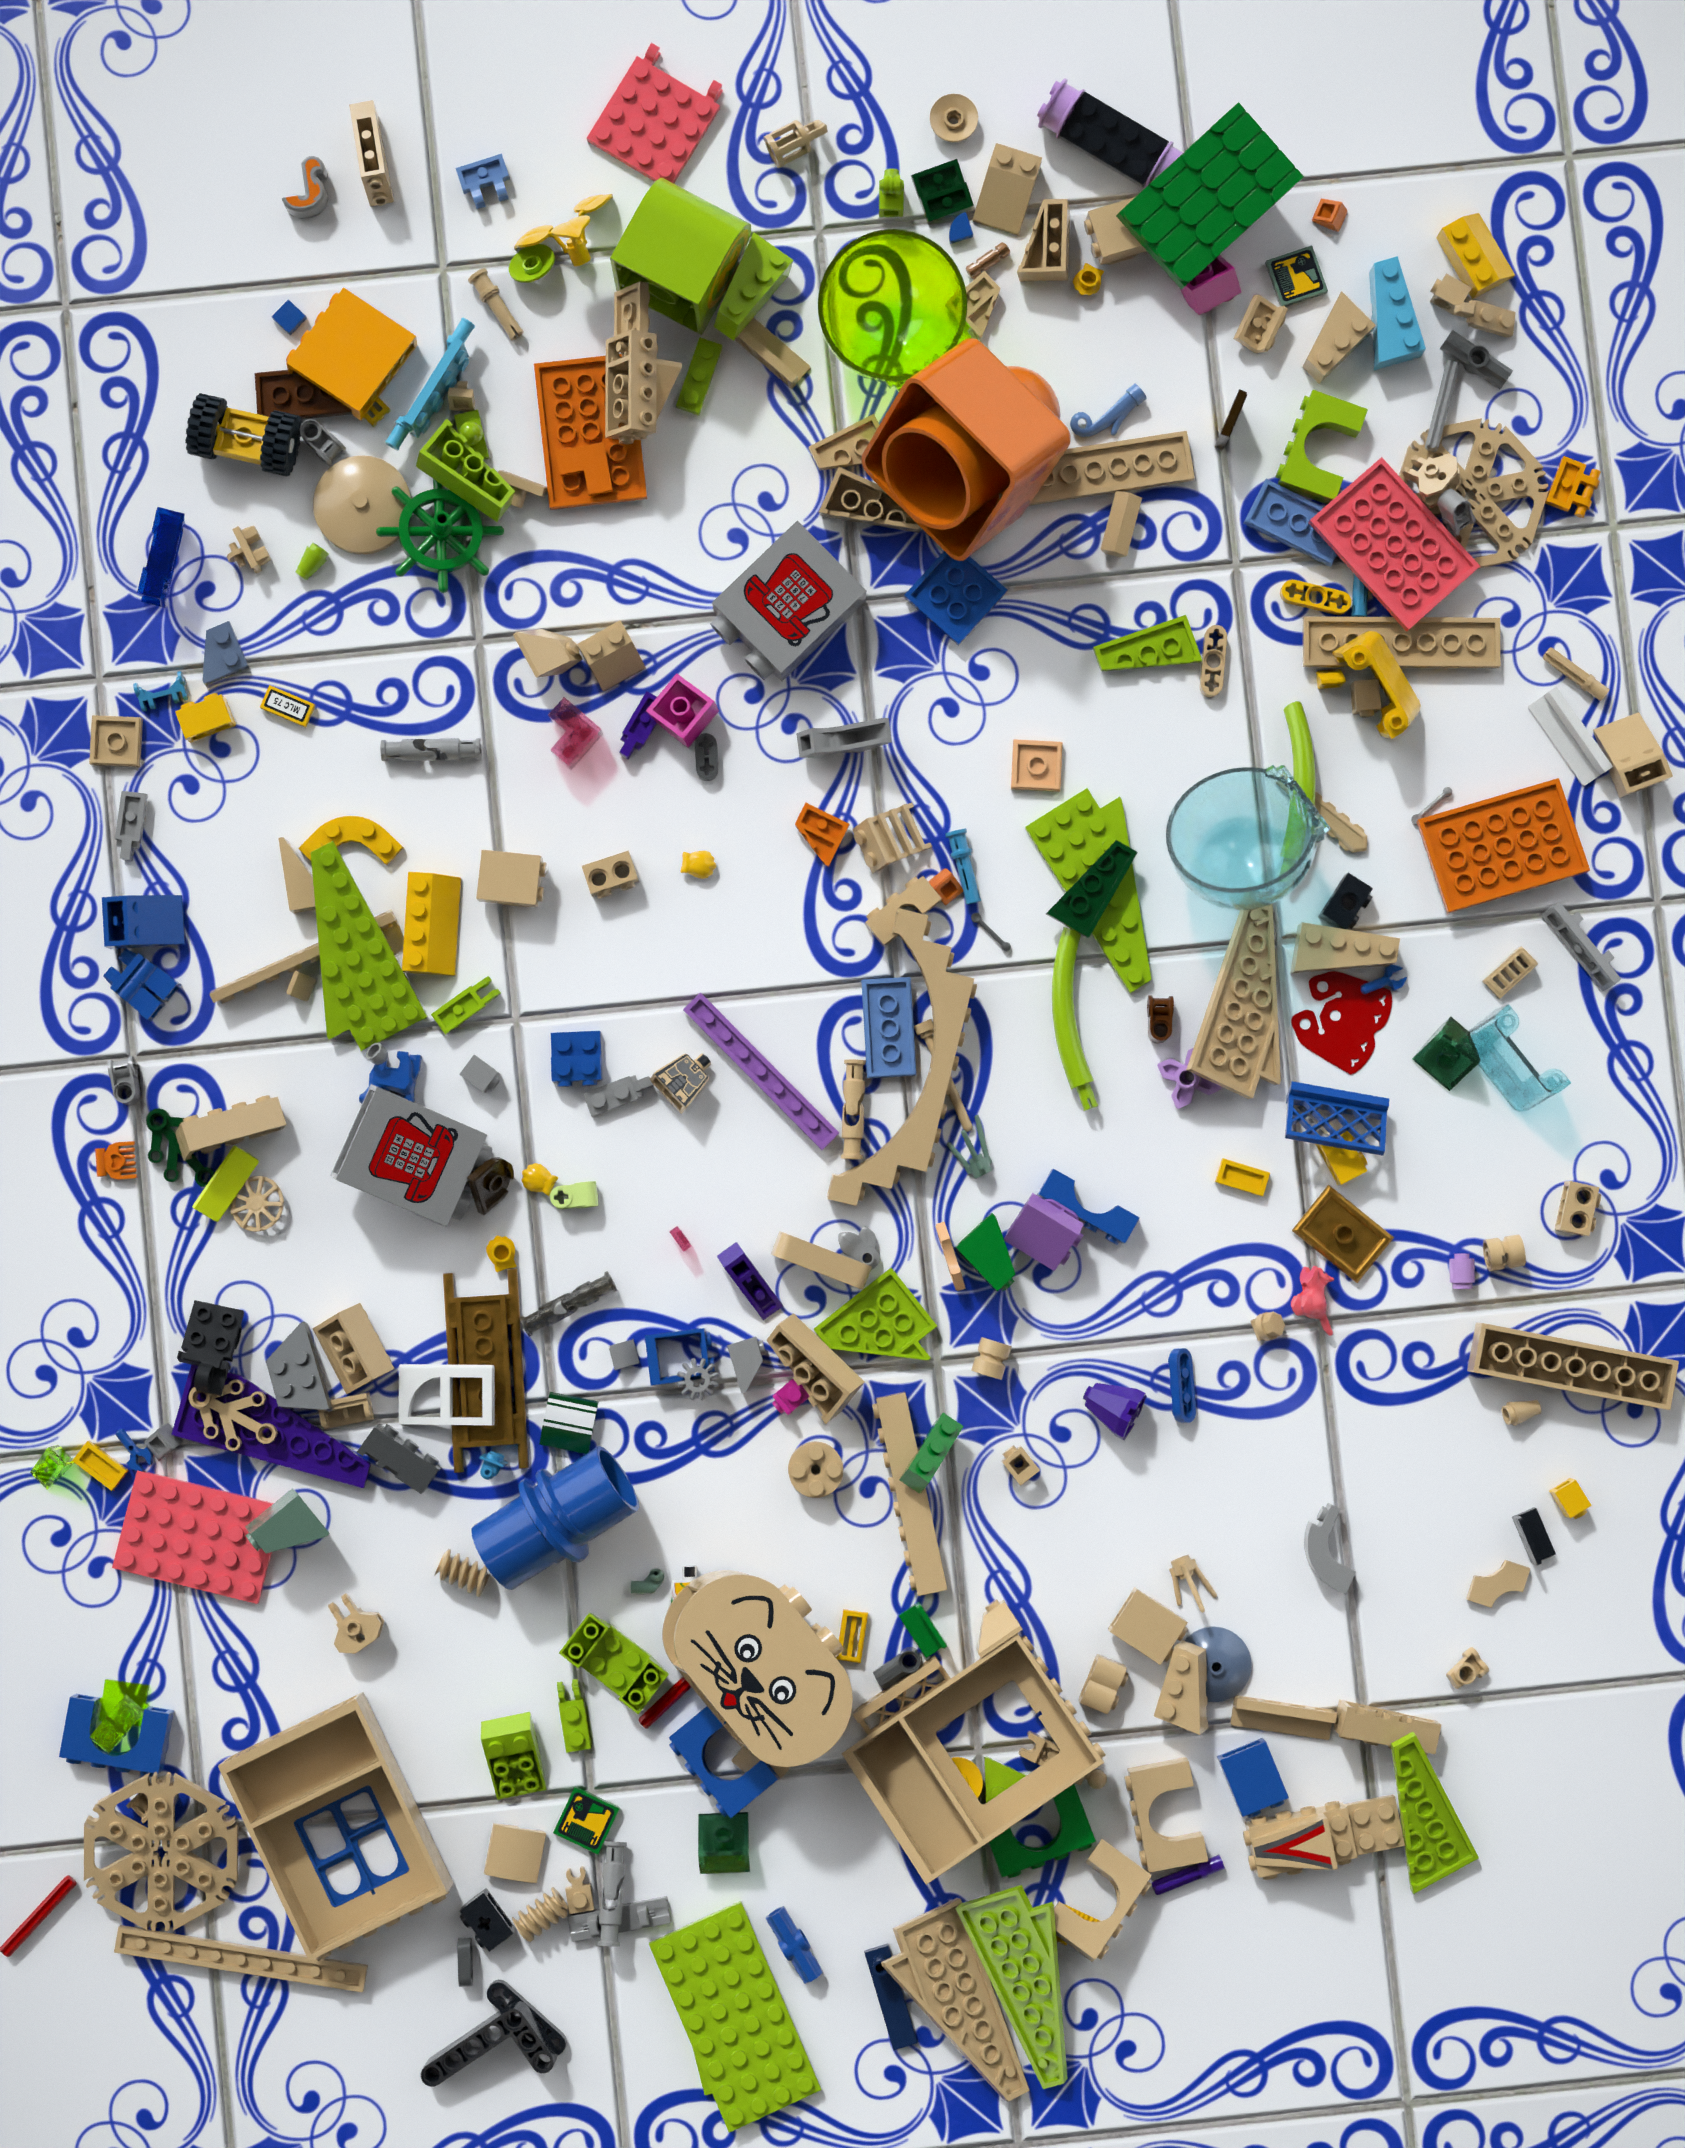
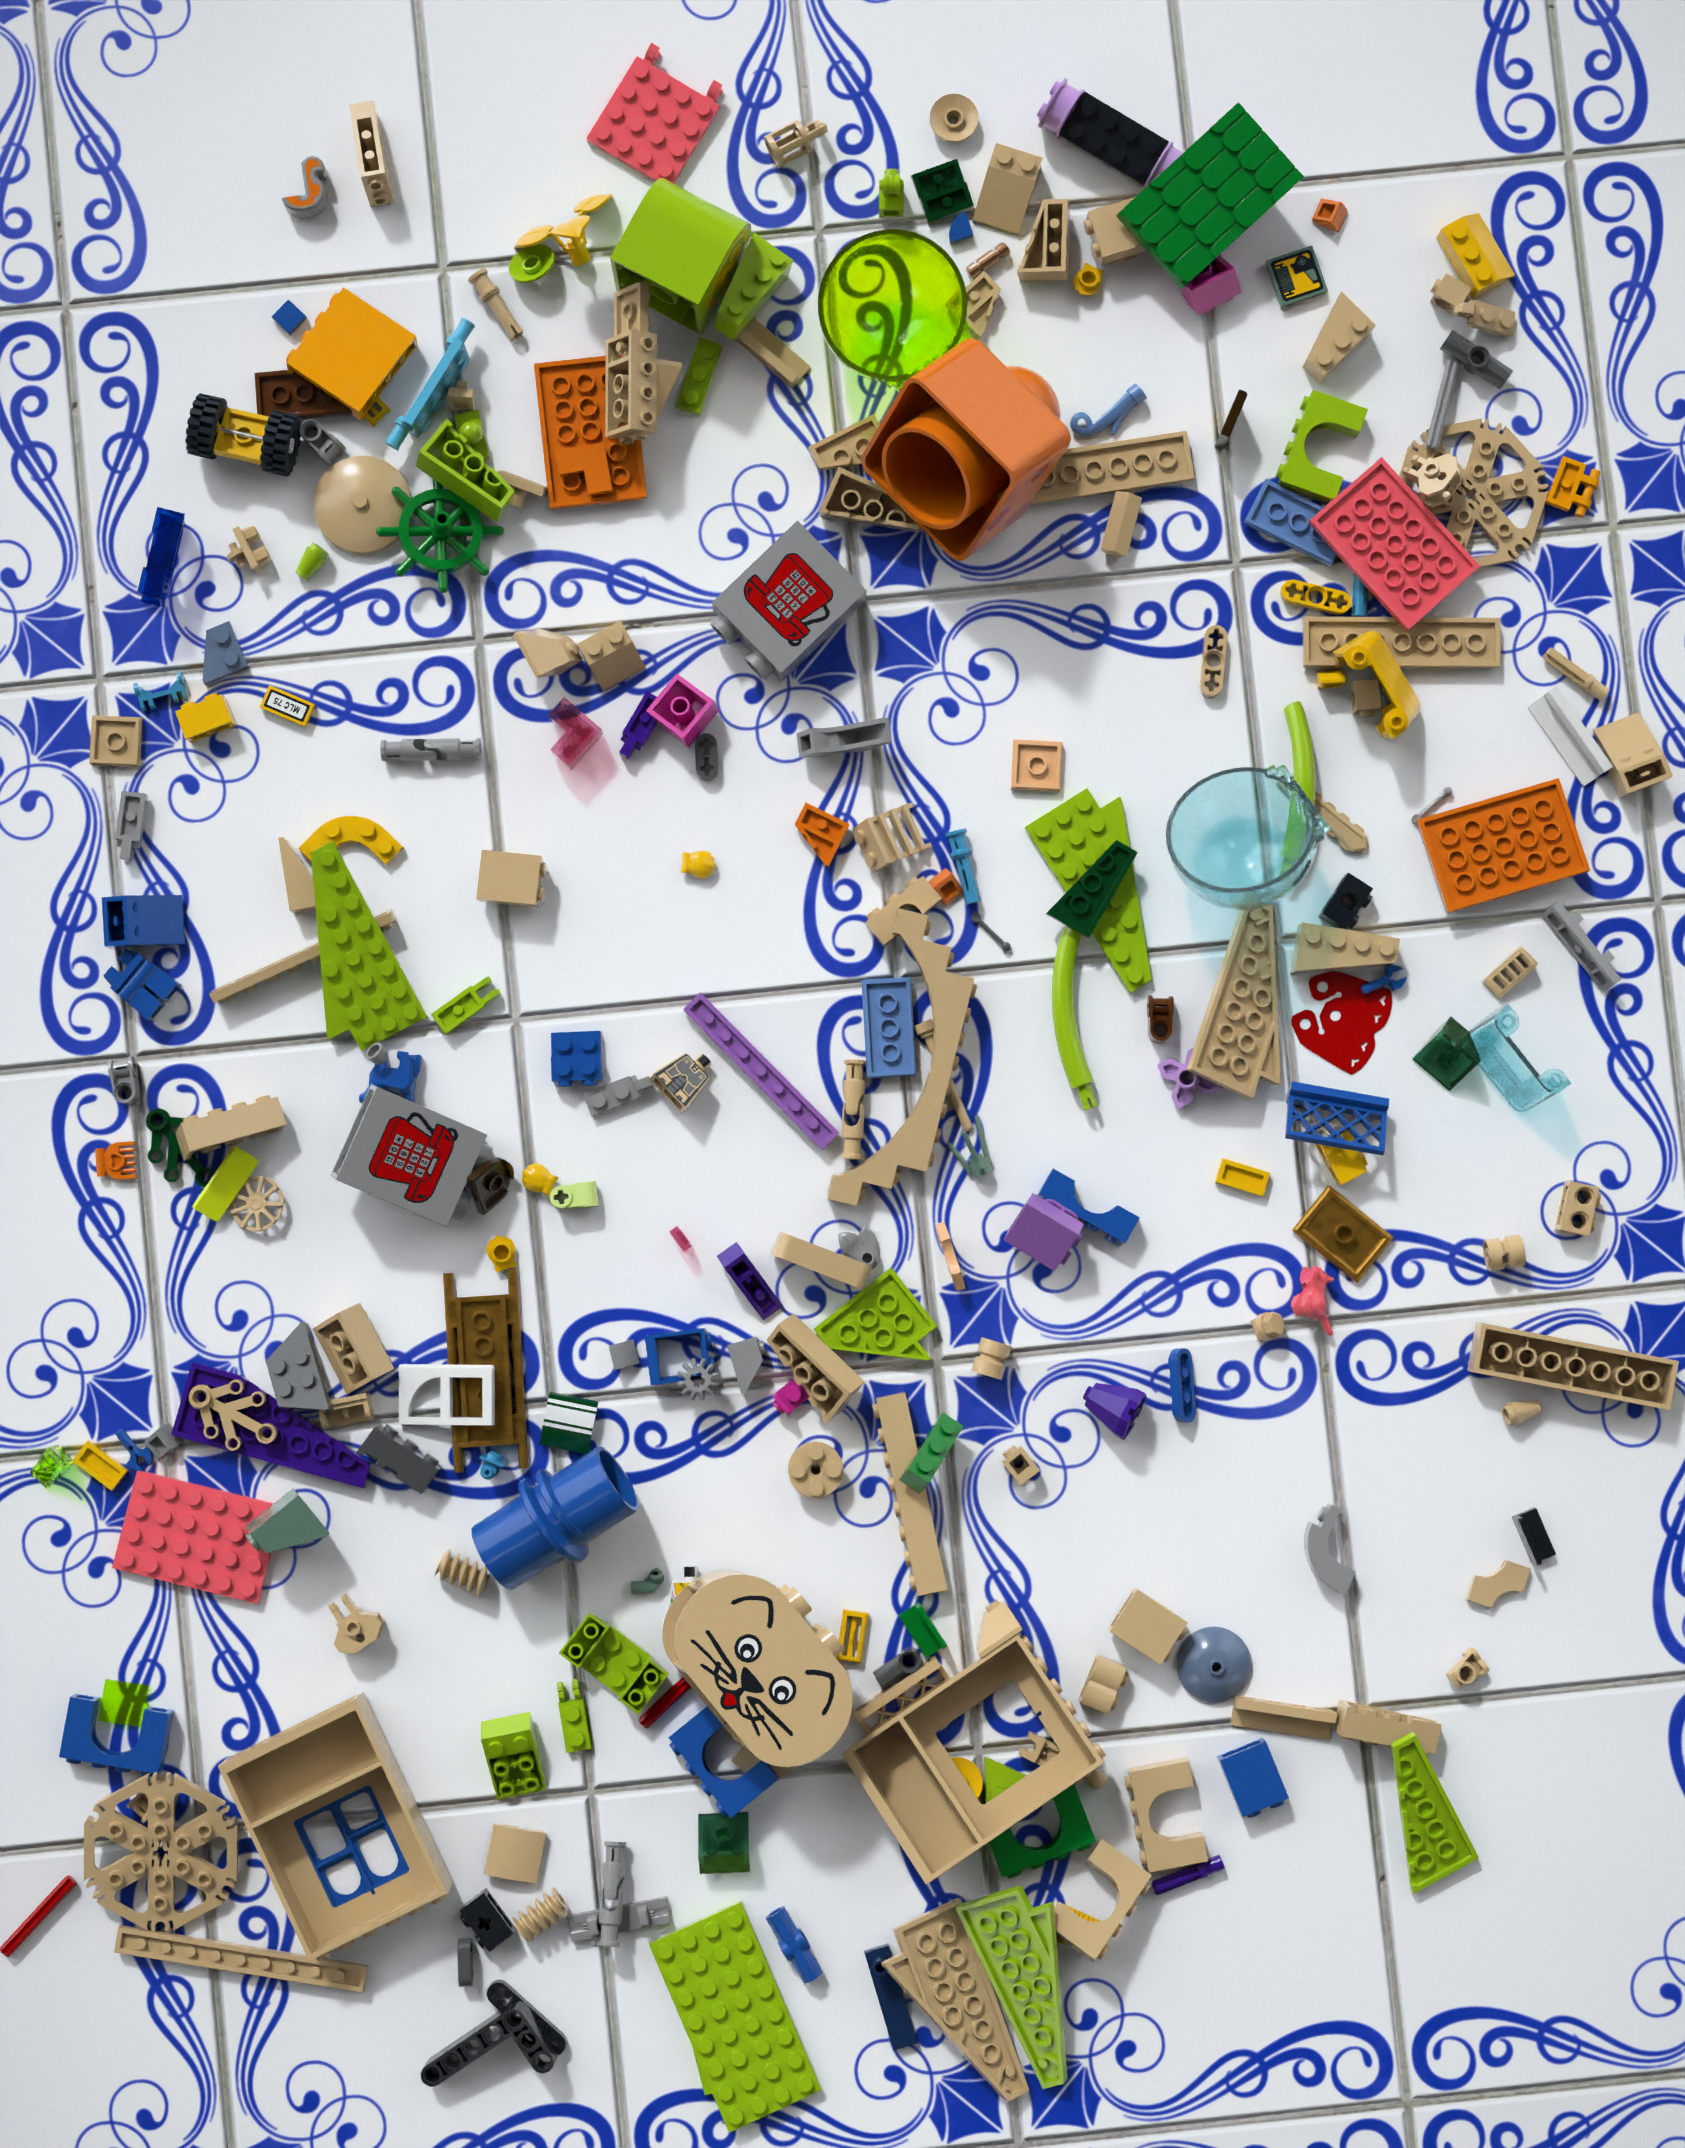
clear neon green slope [90,1695,144,1754] -> none
black plate [177,1300,244,1396] -> none
tan slope [286,971,316,1001] -> none
yellow slope [402,872,461,976] -> none
medium blue plate [455,153,510,209] -> none
light grey brick [459,1055,500,1093] -> none
clear smoke piece [519,1271,618,1337] -> none
tile [553,1786,620,1855] -> none
tan plate [565,1866,595,1914] -> none
tan brick [582,850,639,899] -> none
blue plate [904,551,1008,646] -> none
green slope [954,1213,1015,1291] -> none
lime wing [1093,615,1203,671] -> none
tan wedge [1154,1640,1208,1735] -> none
tan plant [1169,1554,1217,1613] -> none
tan bracket [1233,294,1288,353] -> none
tan wedge [1243,1794,1405,1880] -> none
medium azure wedge [1369,256,1426,371] -> none
light grey piece [1438,489,1476,537] -> none
lavender brick [1449,1253,1475,1289] -> none
yellow brick [1549,1478,1592,1519] -> none

